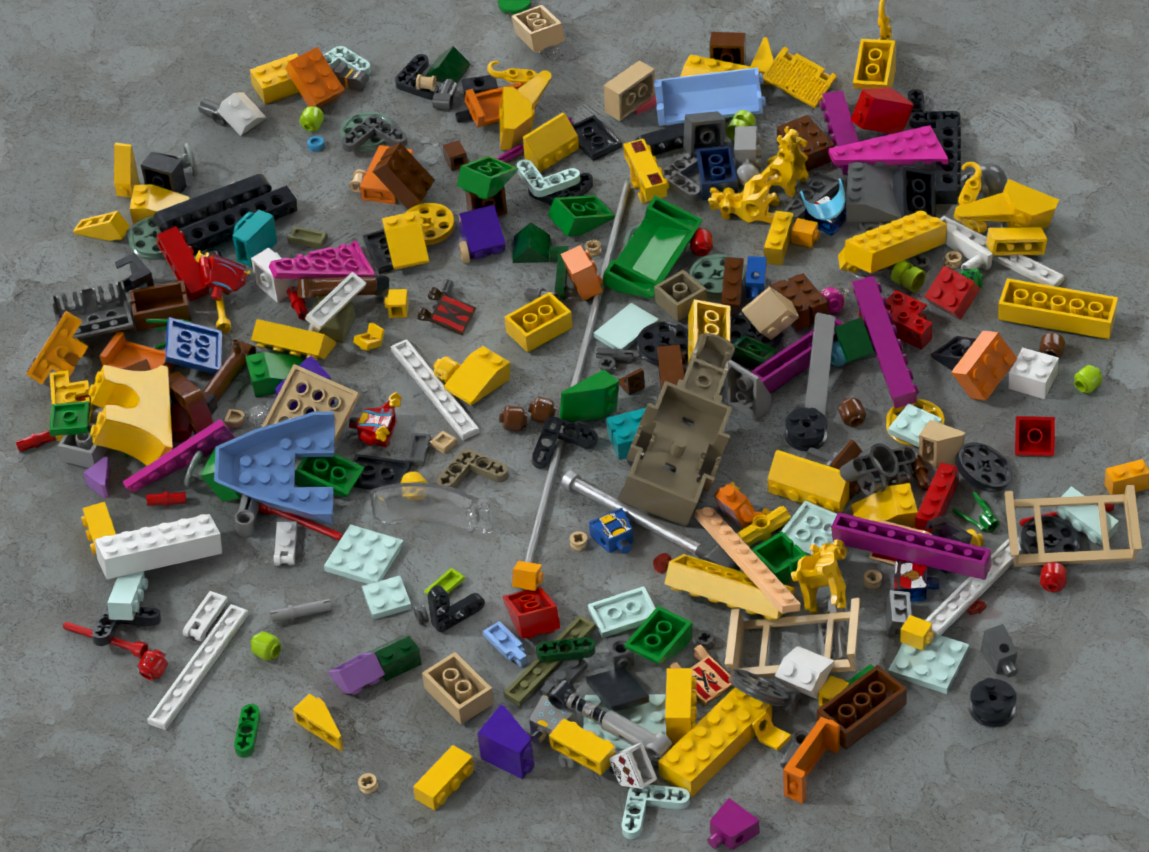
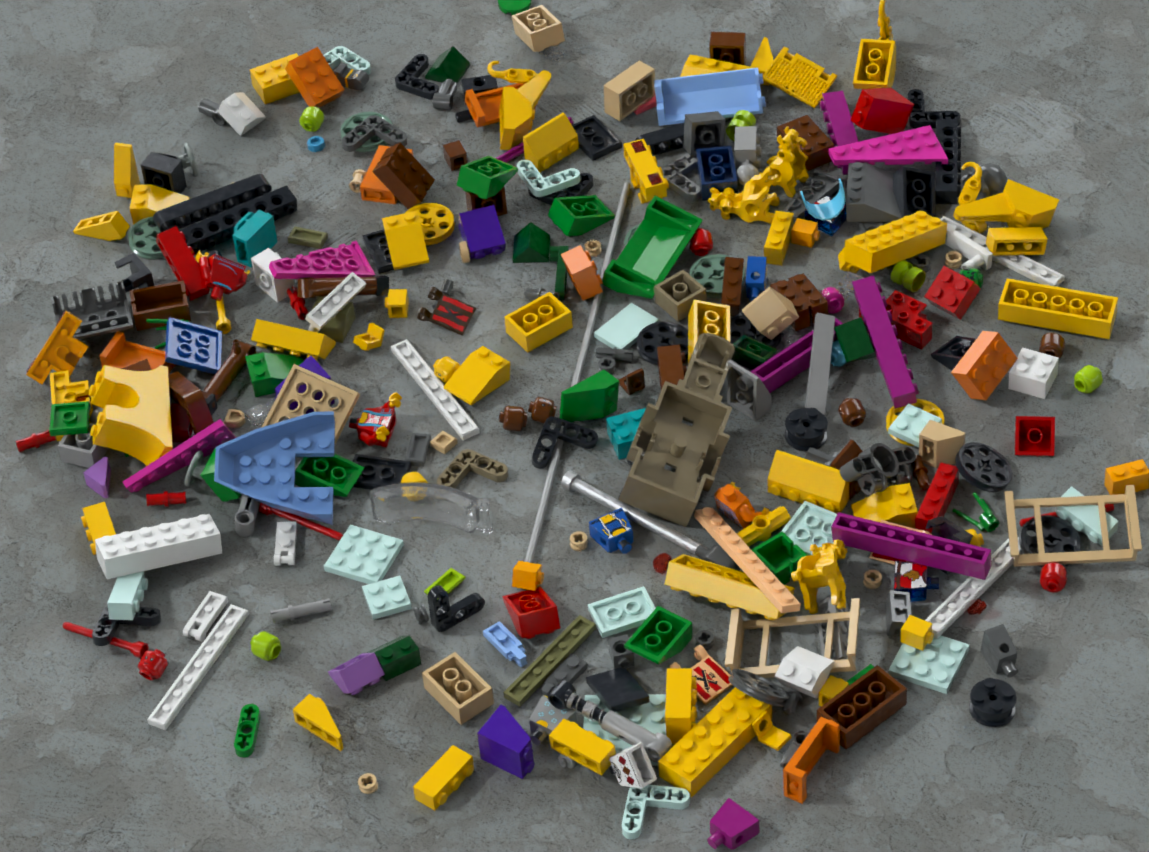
tan bush [416,74,436,91] -> none
dark green beam [536,637,596,662] -> none

